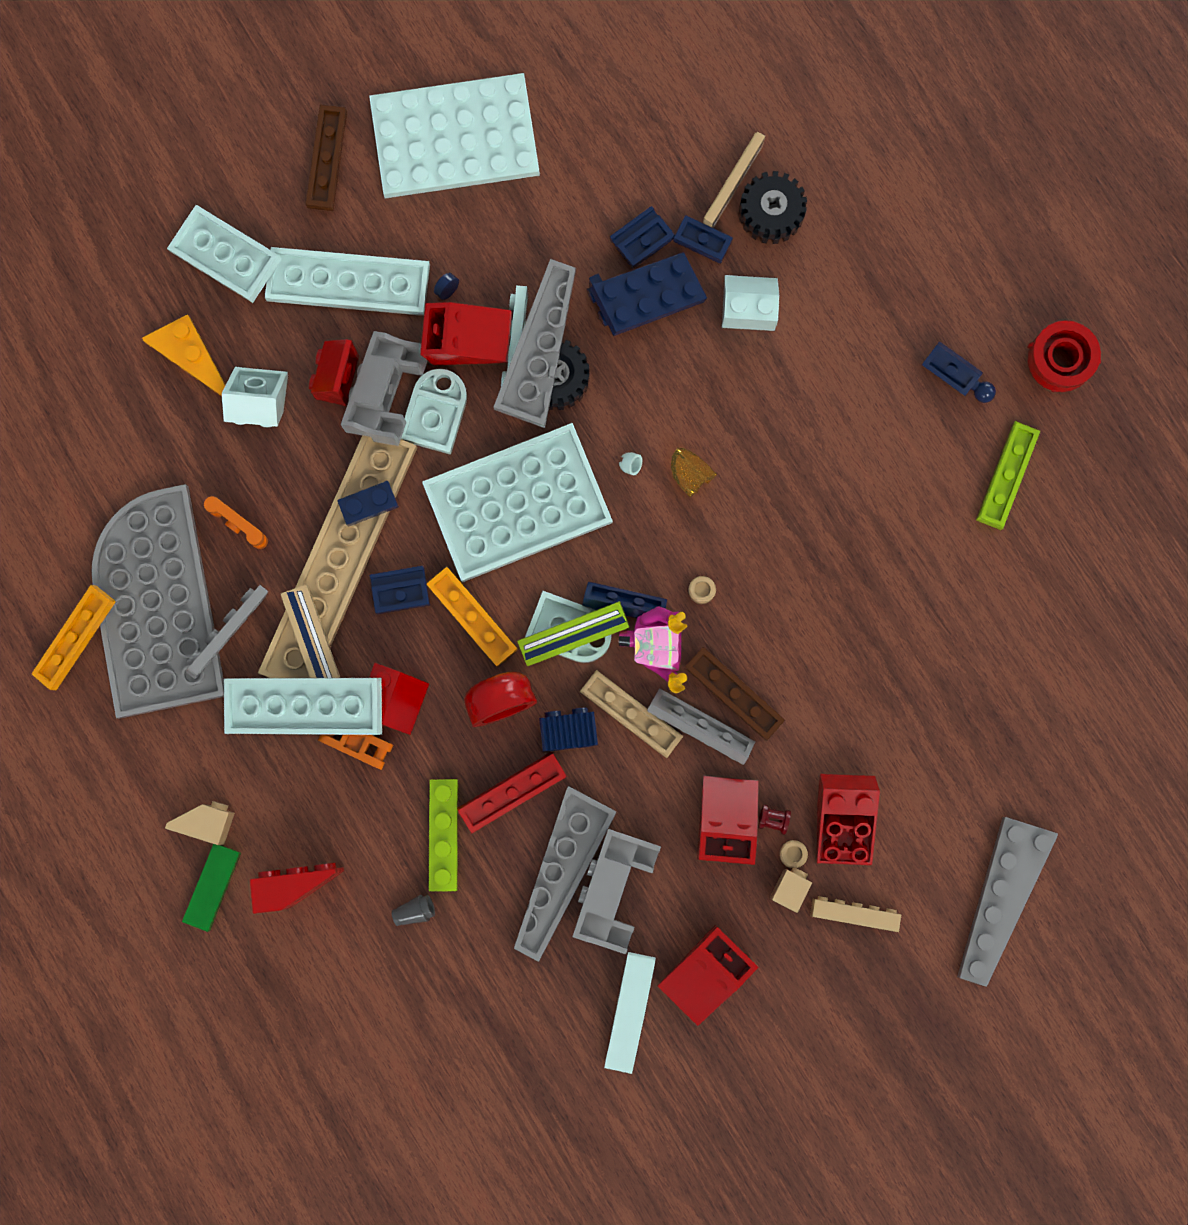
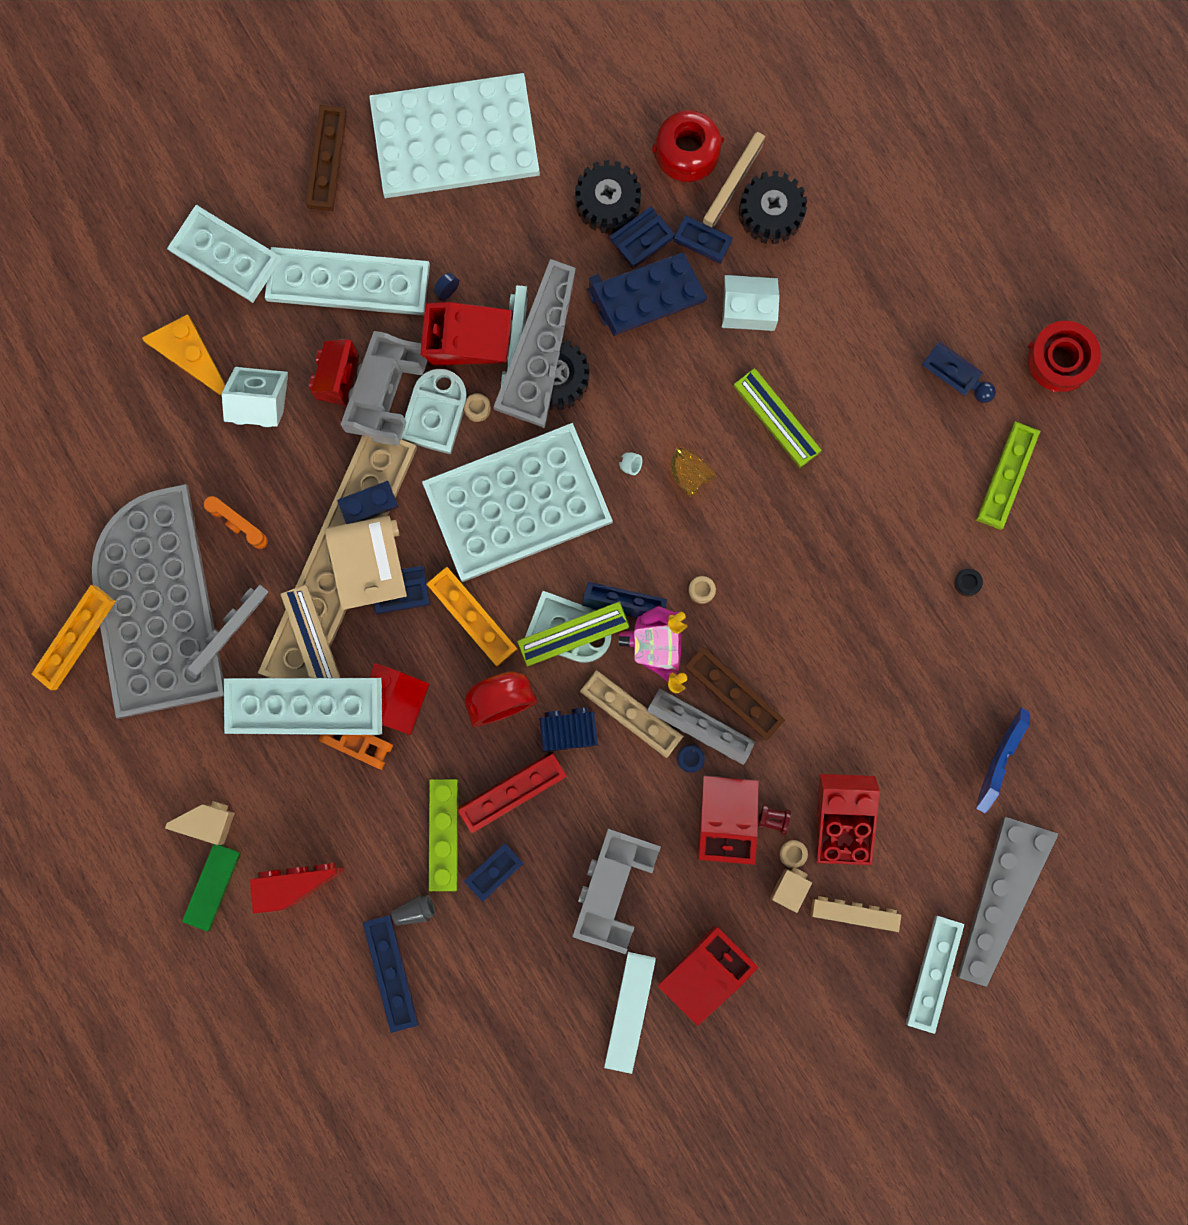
light grey wing [514,786,616,962] -> none
none -> tan door [325,515,407,610]
none -> dark blue plate [363,915,419,1033]
none -> tan tile [464,393,491,422]
none -> dark blue plate [464,843,524,902]
none -> black wheel [575,160,641,233]
none -> red piece [652,110,724,182]
none -> dark blue tile [677,745,705,773]
none -> lime tile [733,368,822,468]
none -> light aqua plate [906,915,964,1034]
none -> black tile [954,569,983,597]
none -> blue tile [976,707,1030,813]

